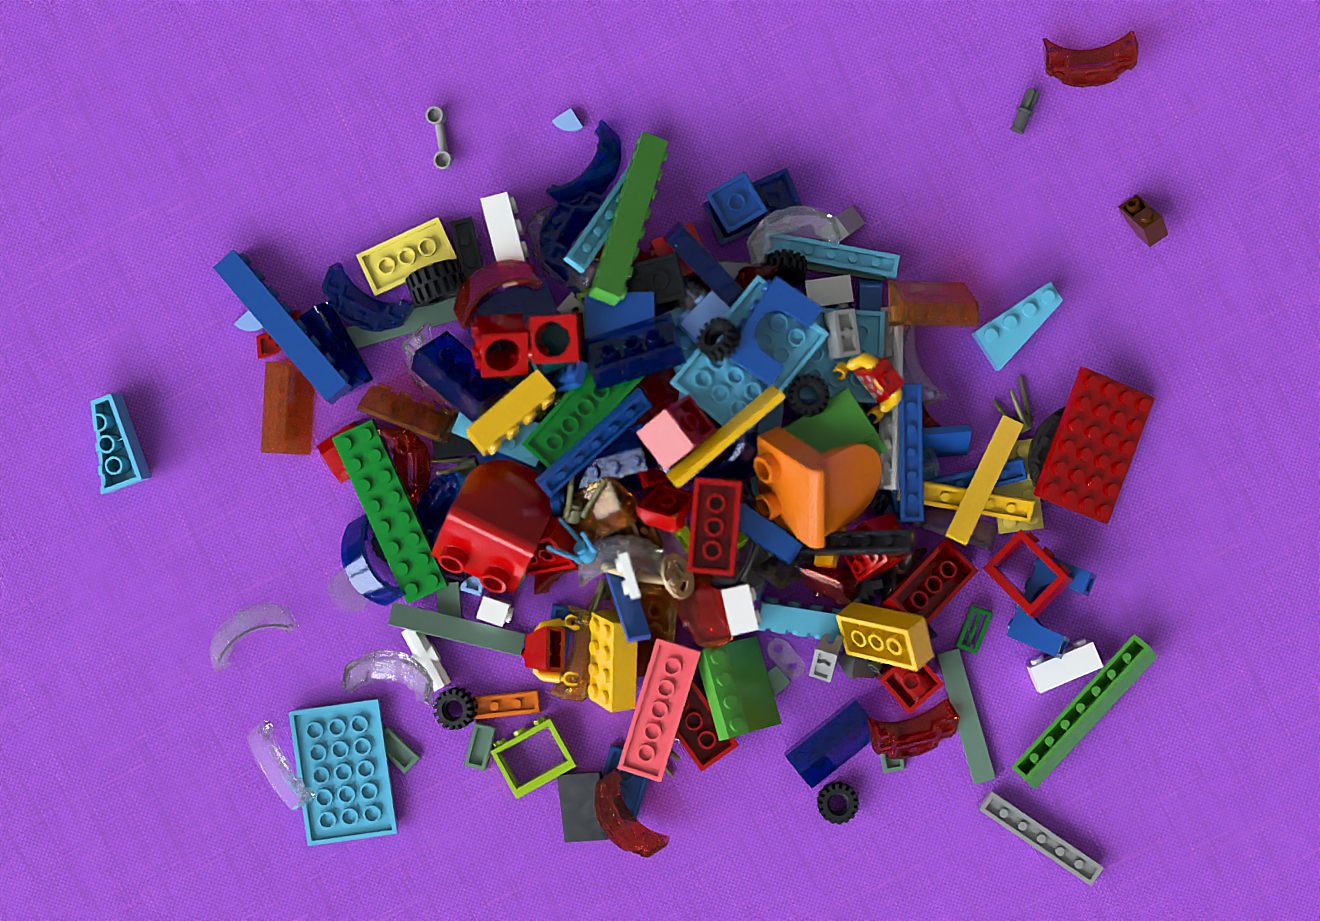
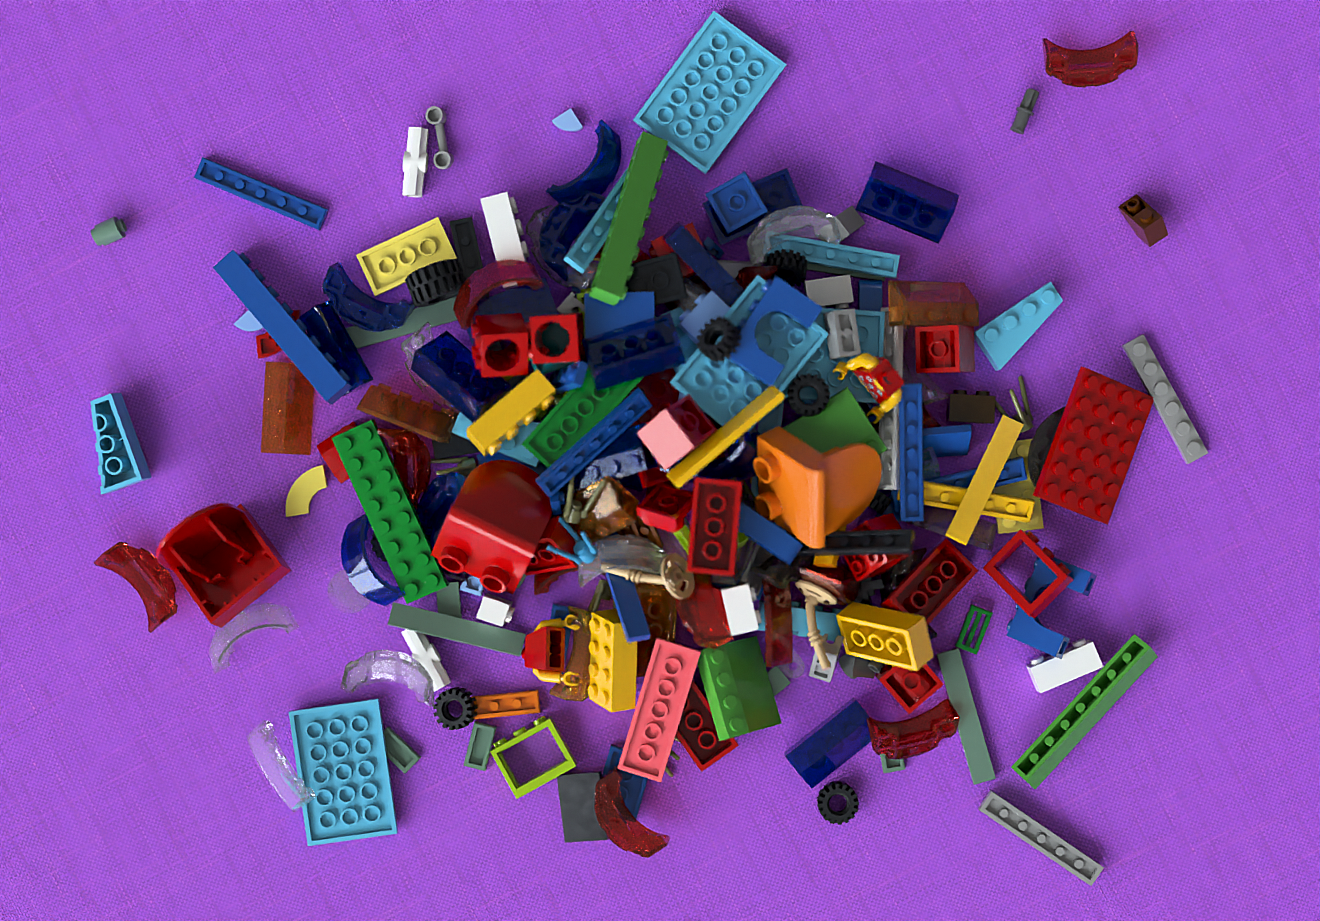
white plate [615,548,641,599] -> none
none -> sand green brick [91,216,127,246]
none -> clear red windscreen [93,542,178,633]
none -> red plate [156,503,291,628]
none -> blue tile [194,157,329,231]
none -> light yellow tile [285,465,328,517]
none -> white piece [402,127,429,198]
none -> medium azure plate [633,11,787,175]
none -> blue tile [703,237,725,259]
none -> clear red windscreen [762,572,793,667]
none -> tan dish [795,580,837,671]
none -> clear blue slope [855,161,959,244]
none -> red brick [915,325,975,374]
none -> dark brown brick [946,390,996,424]
none -> light grey plate [1122,335,1208,464]

